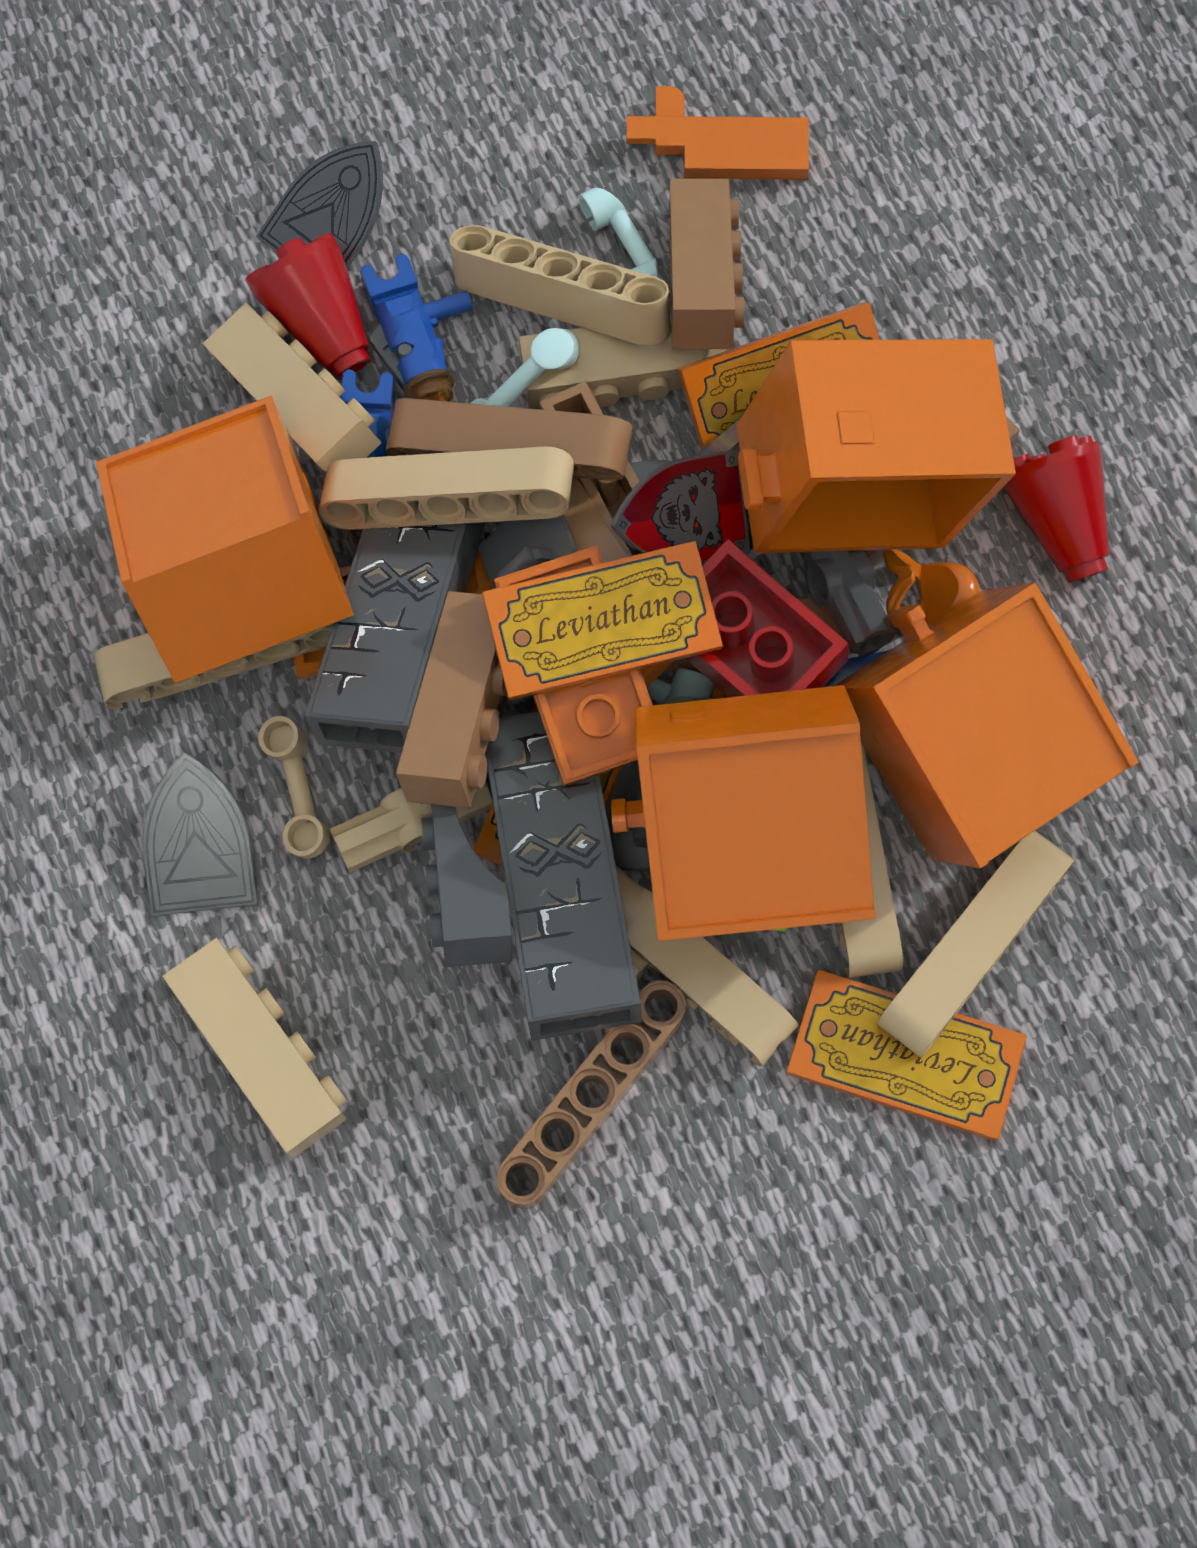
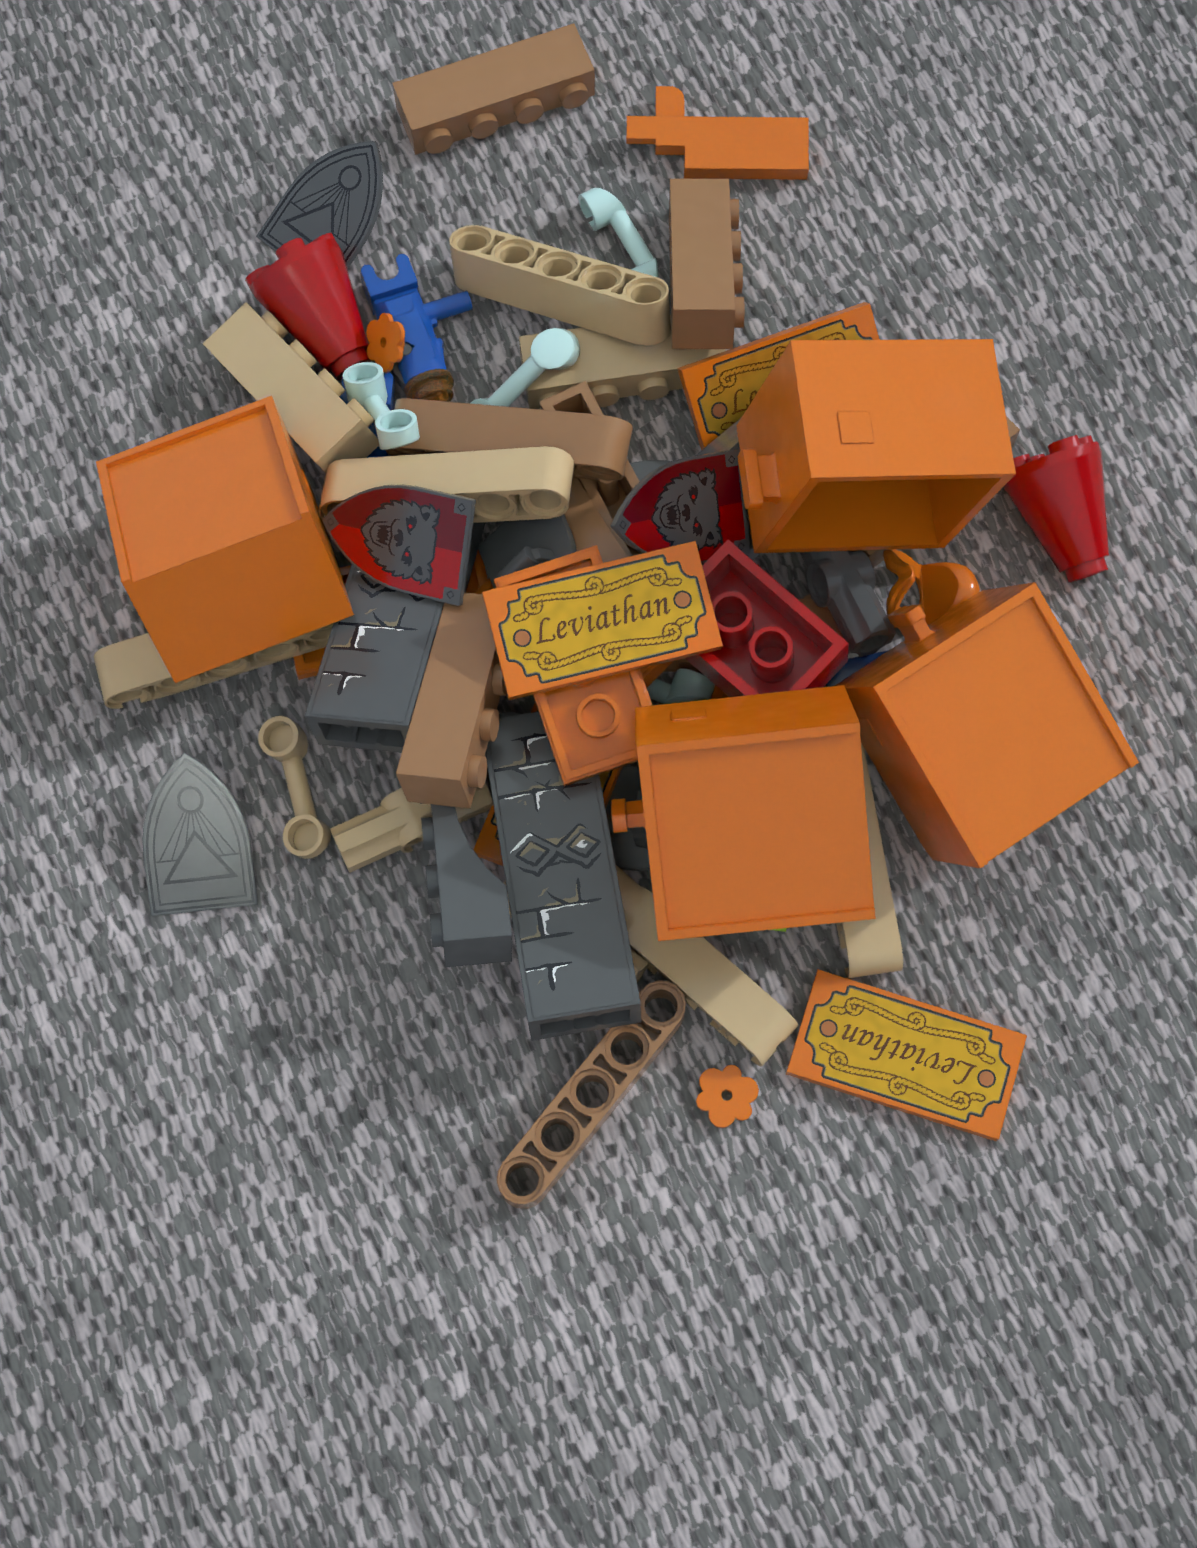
tan brick [162,937,347,1159] -> none
tan beam [877,831,1075,1058] -> none
none -> shield [322,484,476,606]
none -> light aqua bar [343,362,420,450]
none -> orange plant [366,313,405,373]
none -> medium nougat brick [392,23,595,155]
none -> orange plant [696,1065,759,1128]

